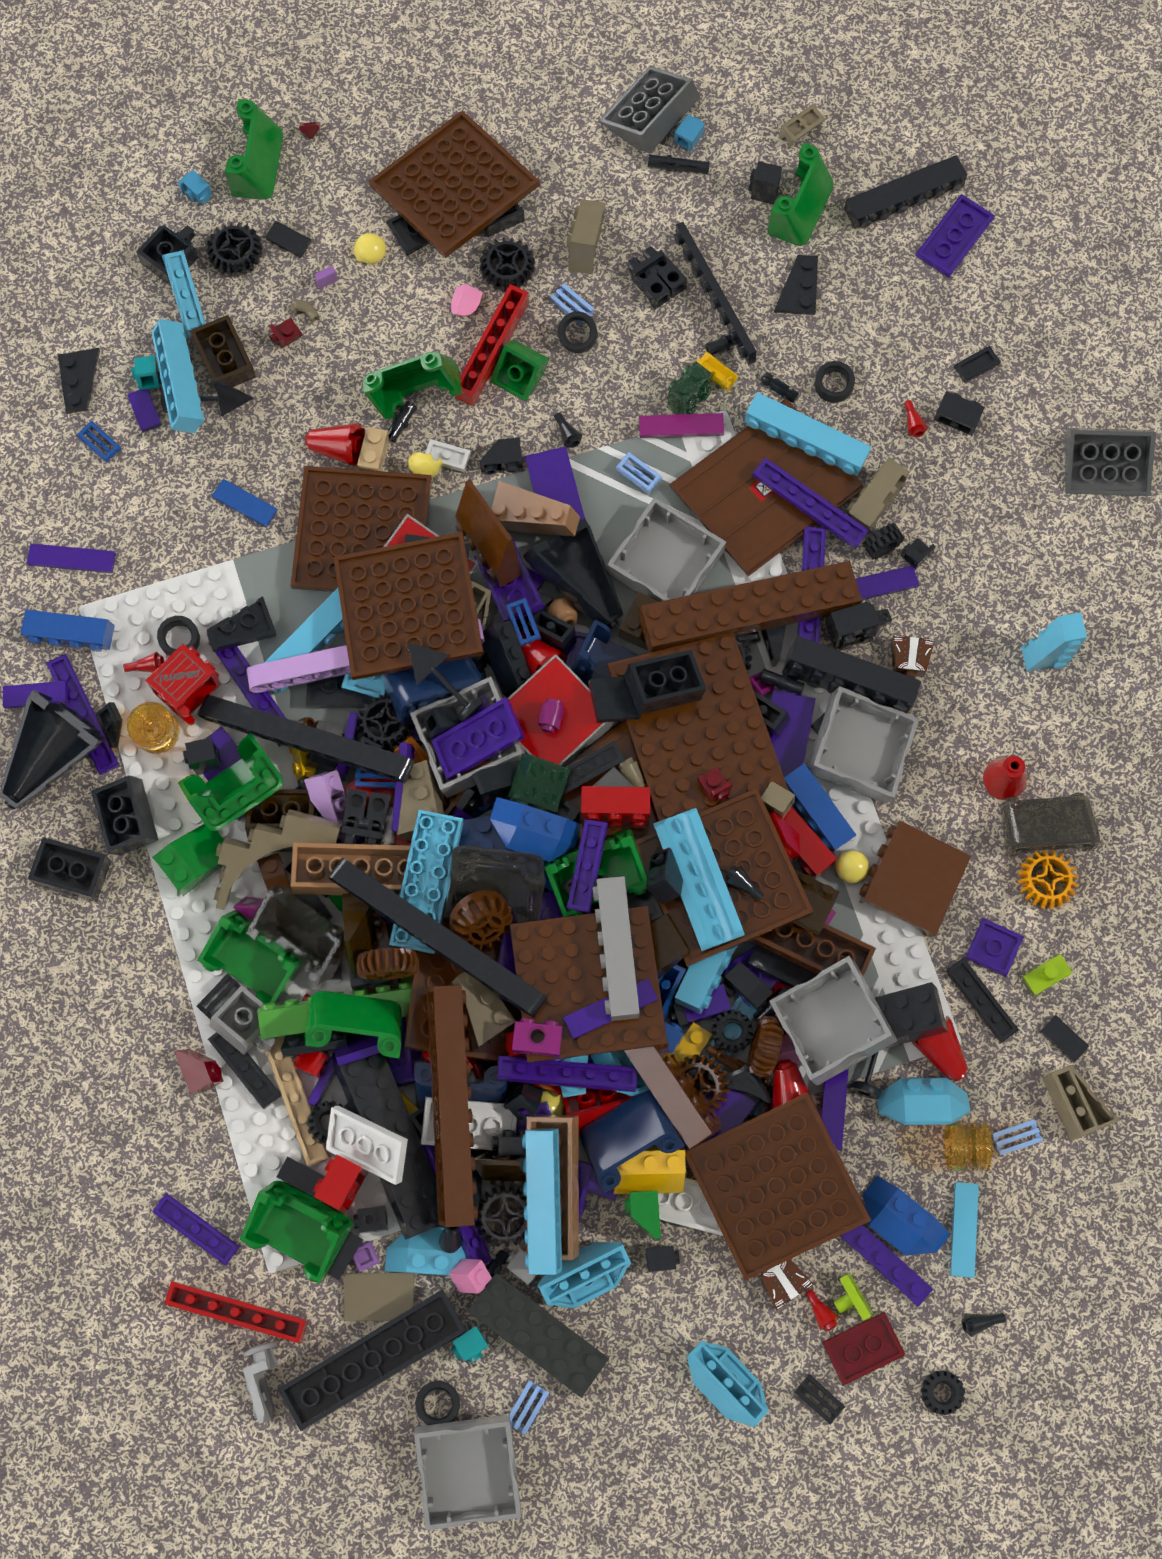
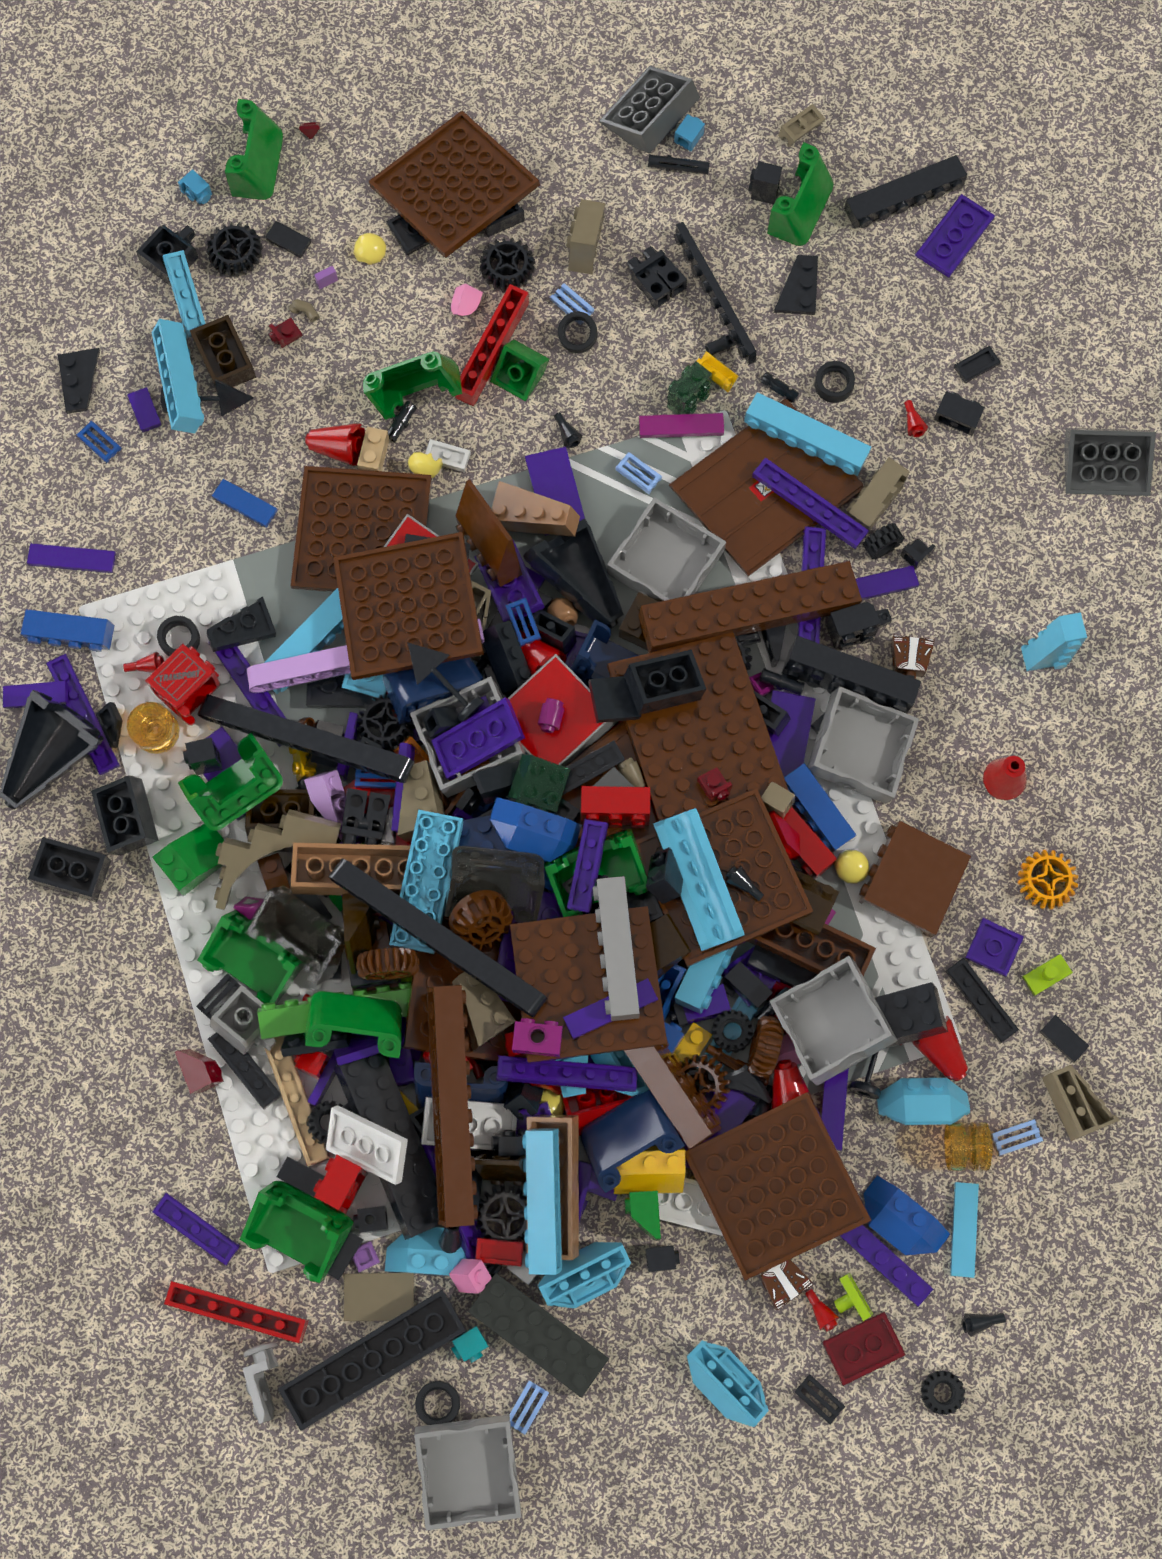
teal brick [131,355,160,390] -> none
black slope [480,437,523,475] -> none
clear smoke windscreen [1000,793,1101,857] -> none
none -> red tile [475,1238,524,1267]

